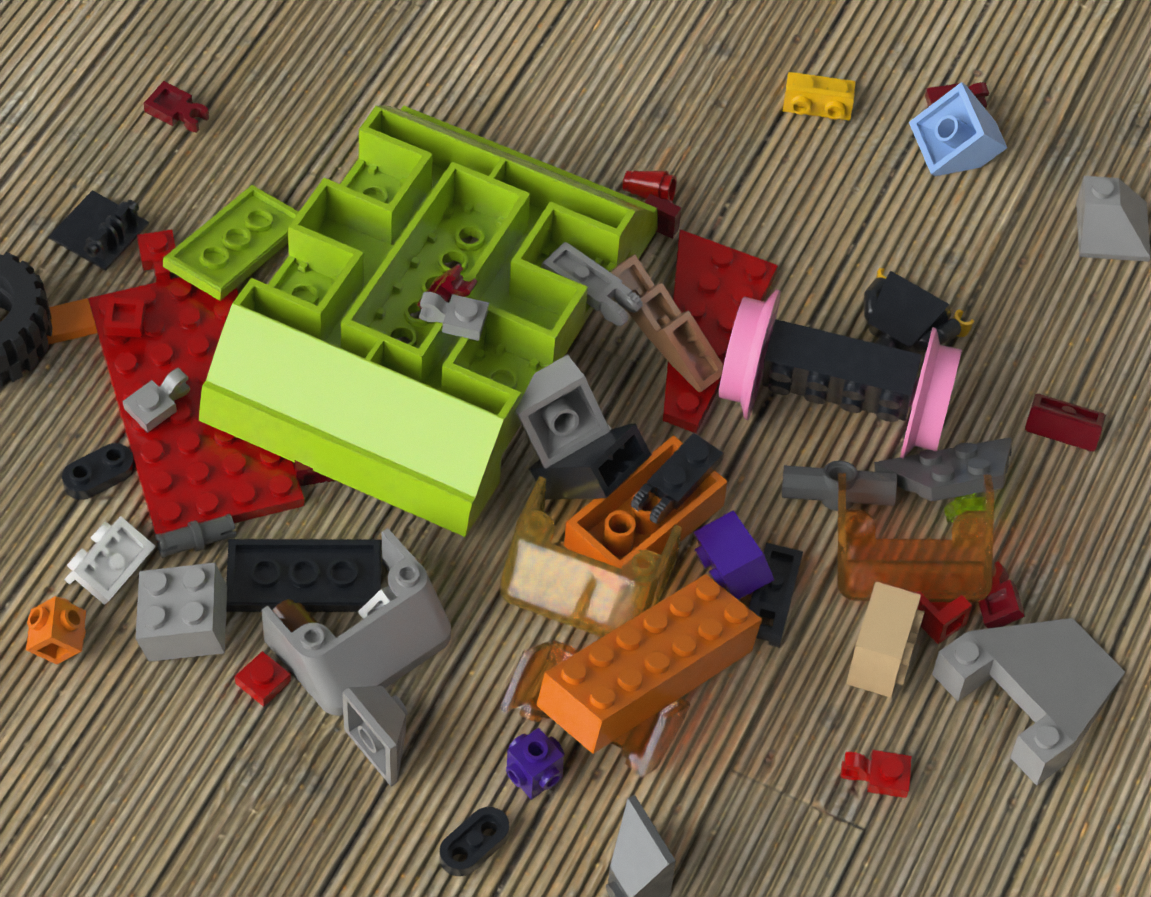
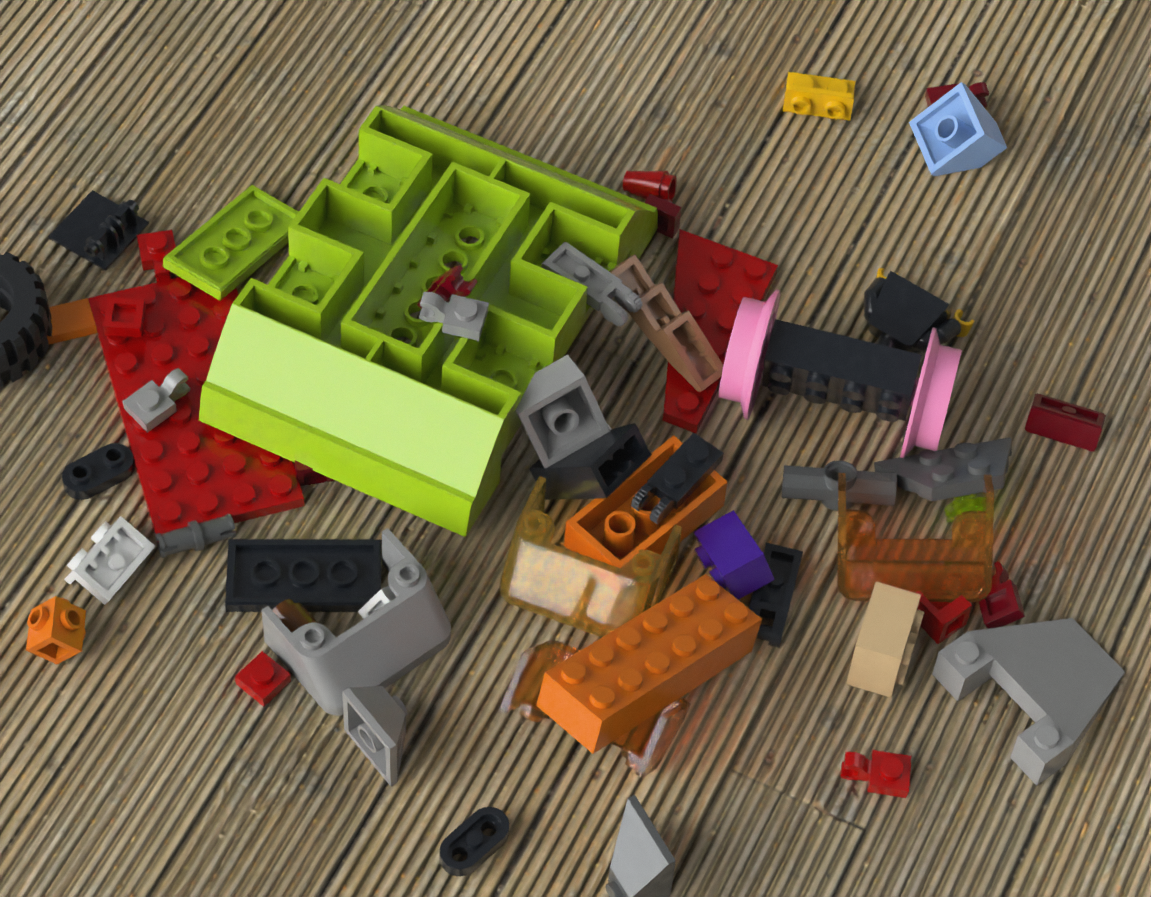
light grey brick [136,562,227,662] -> none
dark red plate [143,81,209,133] -> none
dark purple brick [506,728,565,800] -> none
light grey slope [1076,176,1150,262] -> none

